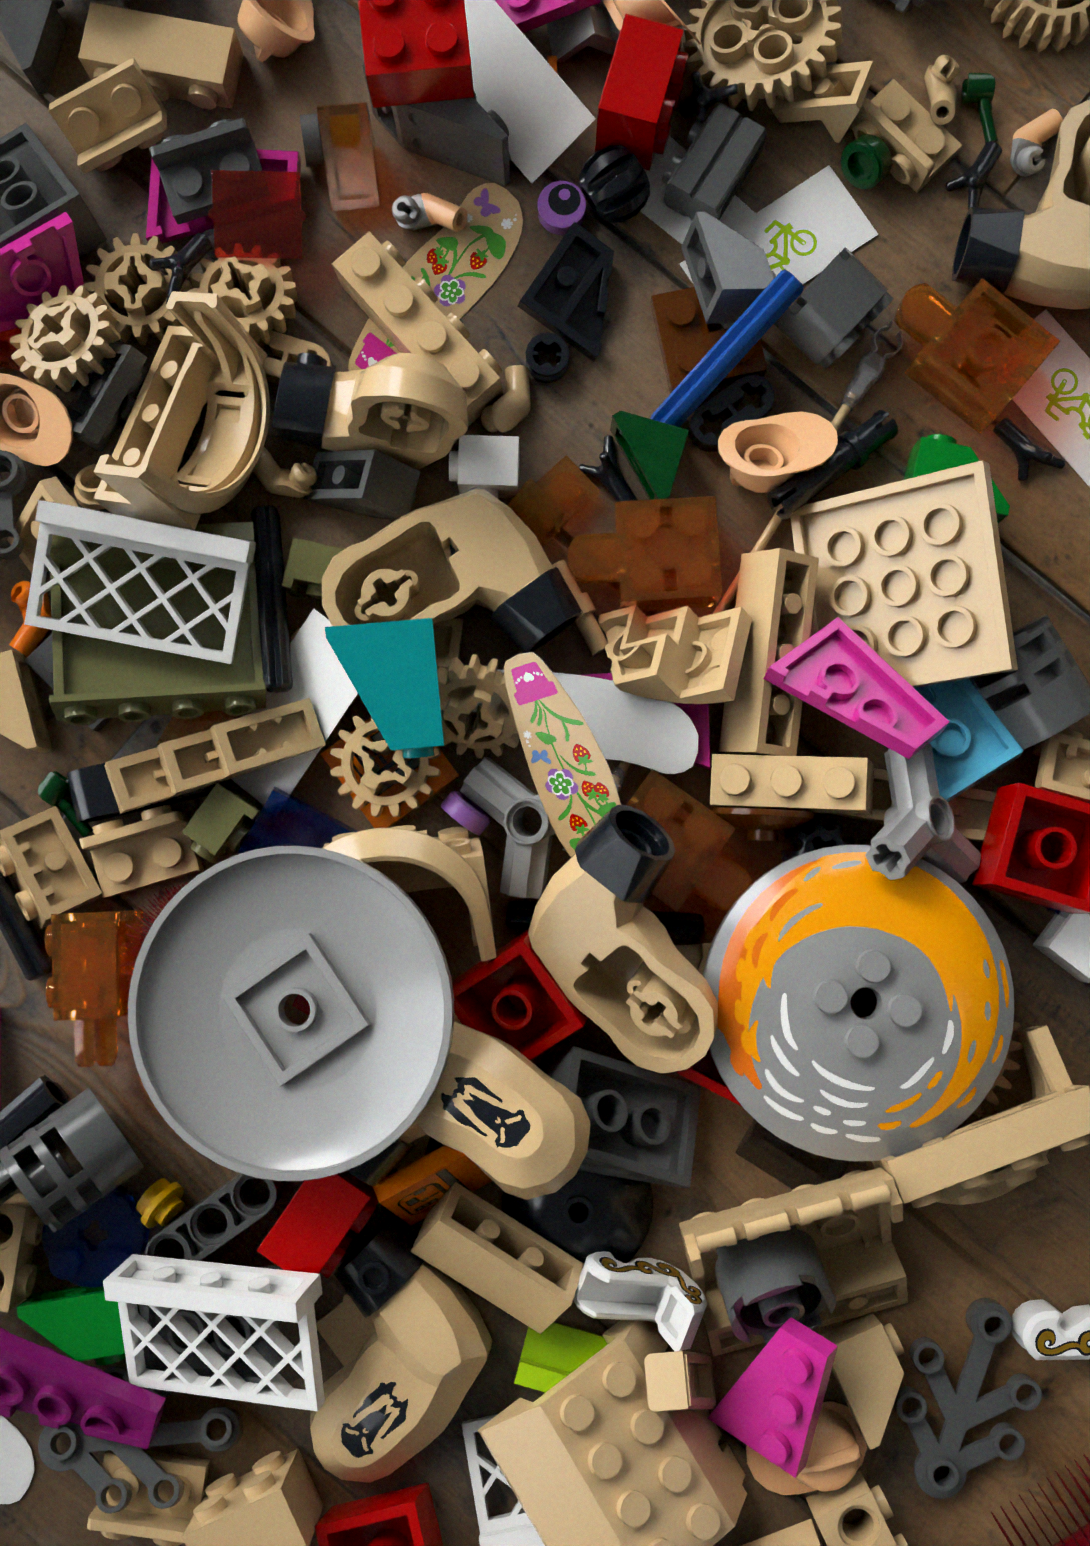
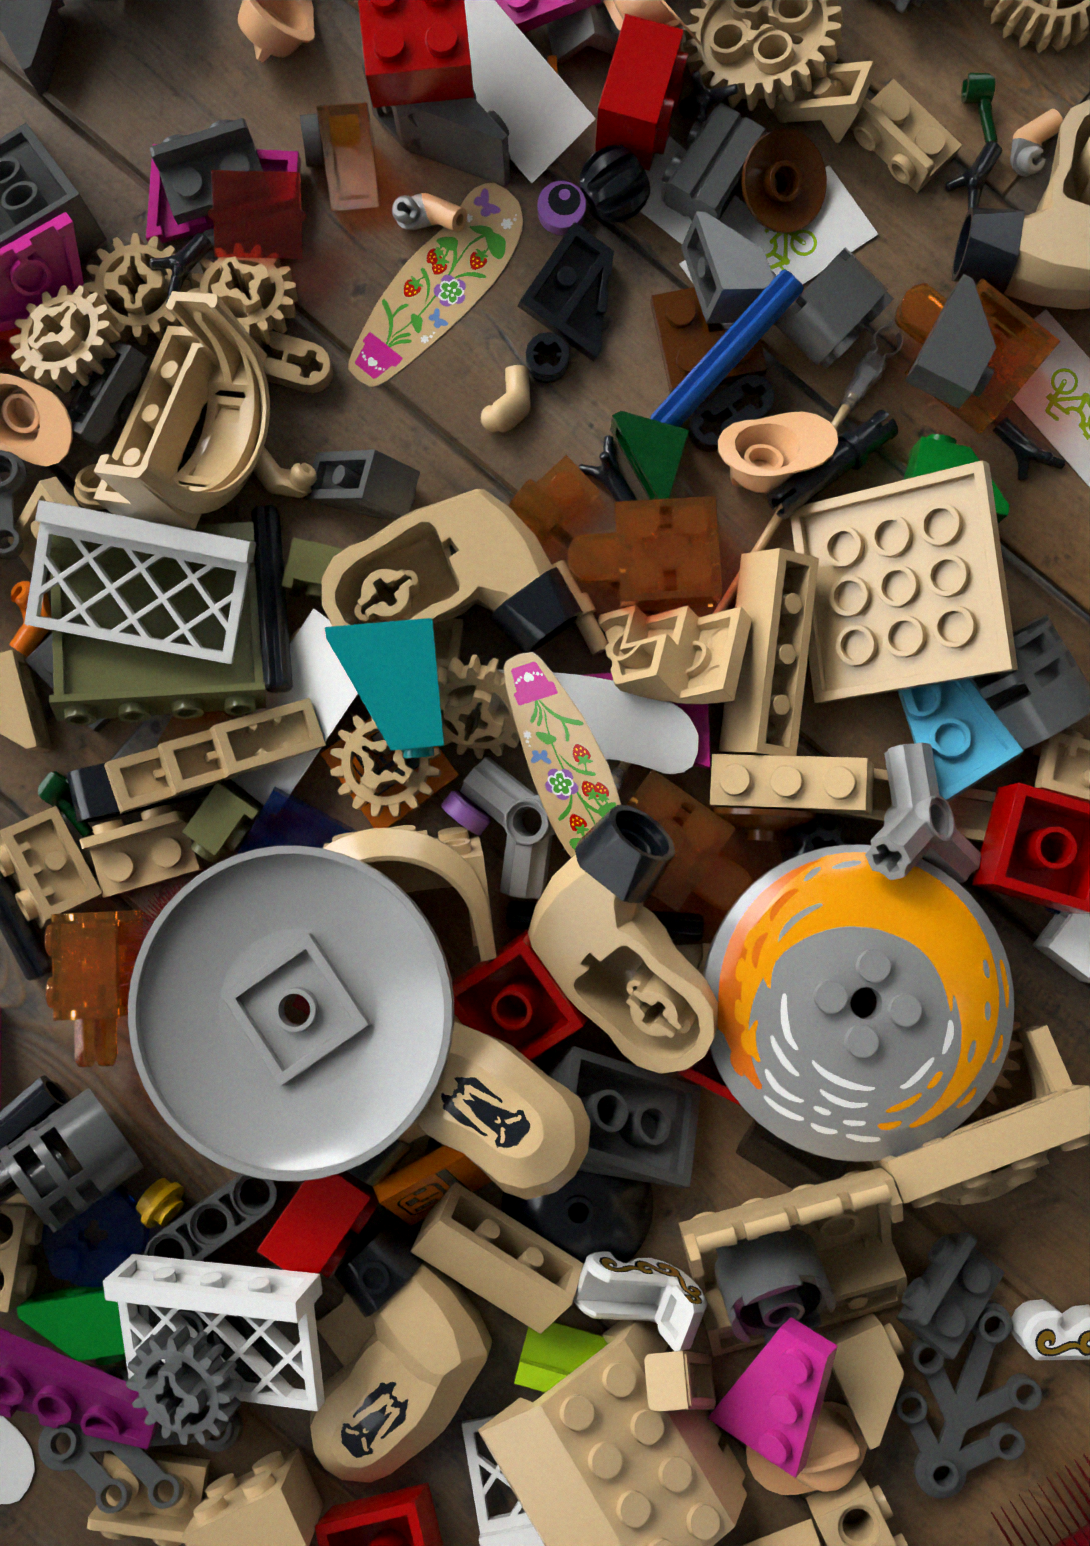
tan bracket [48,57,167,174] -> none
tan brick [78,2,244,109] -> none
tan piece [272,353,468,469] -> none
tan brick [332,231,503,426] -> none
white brick [449,435,520,499] -> none
dark pink wing [763,617,950,759] -> none
dark green tile [841,134,892,189] -> none
tan arm [924,55,960,125] -> none
none -> dark grey gear [126,1324,243,1445]
none -> reddish brown dish [742,129,827,233]
none -> dark grey bracket [896,1232,1005,1359]
none -> dark grey slope [905,274,996,409]

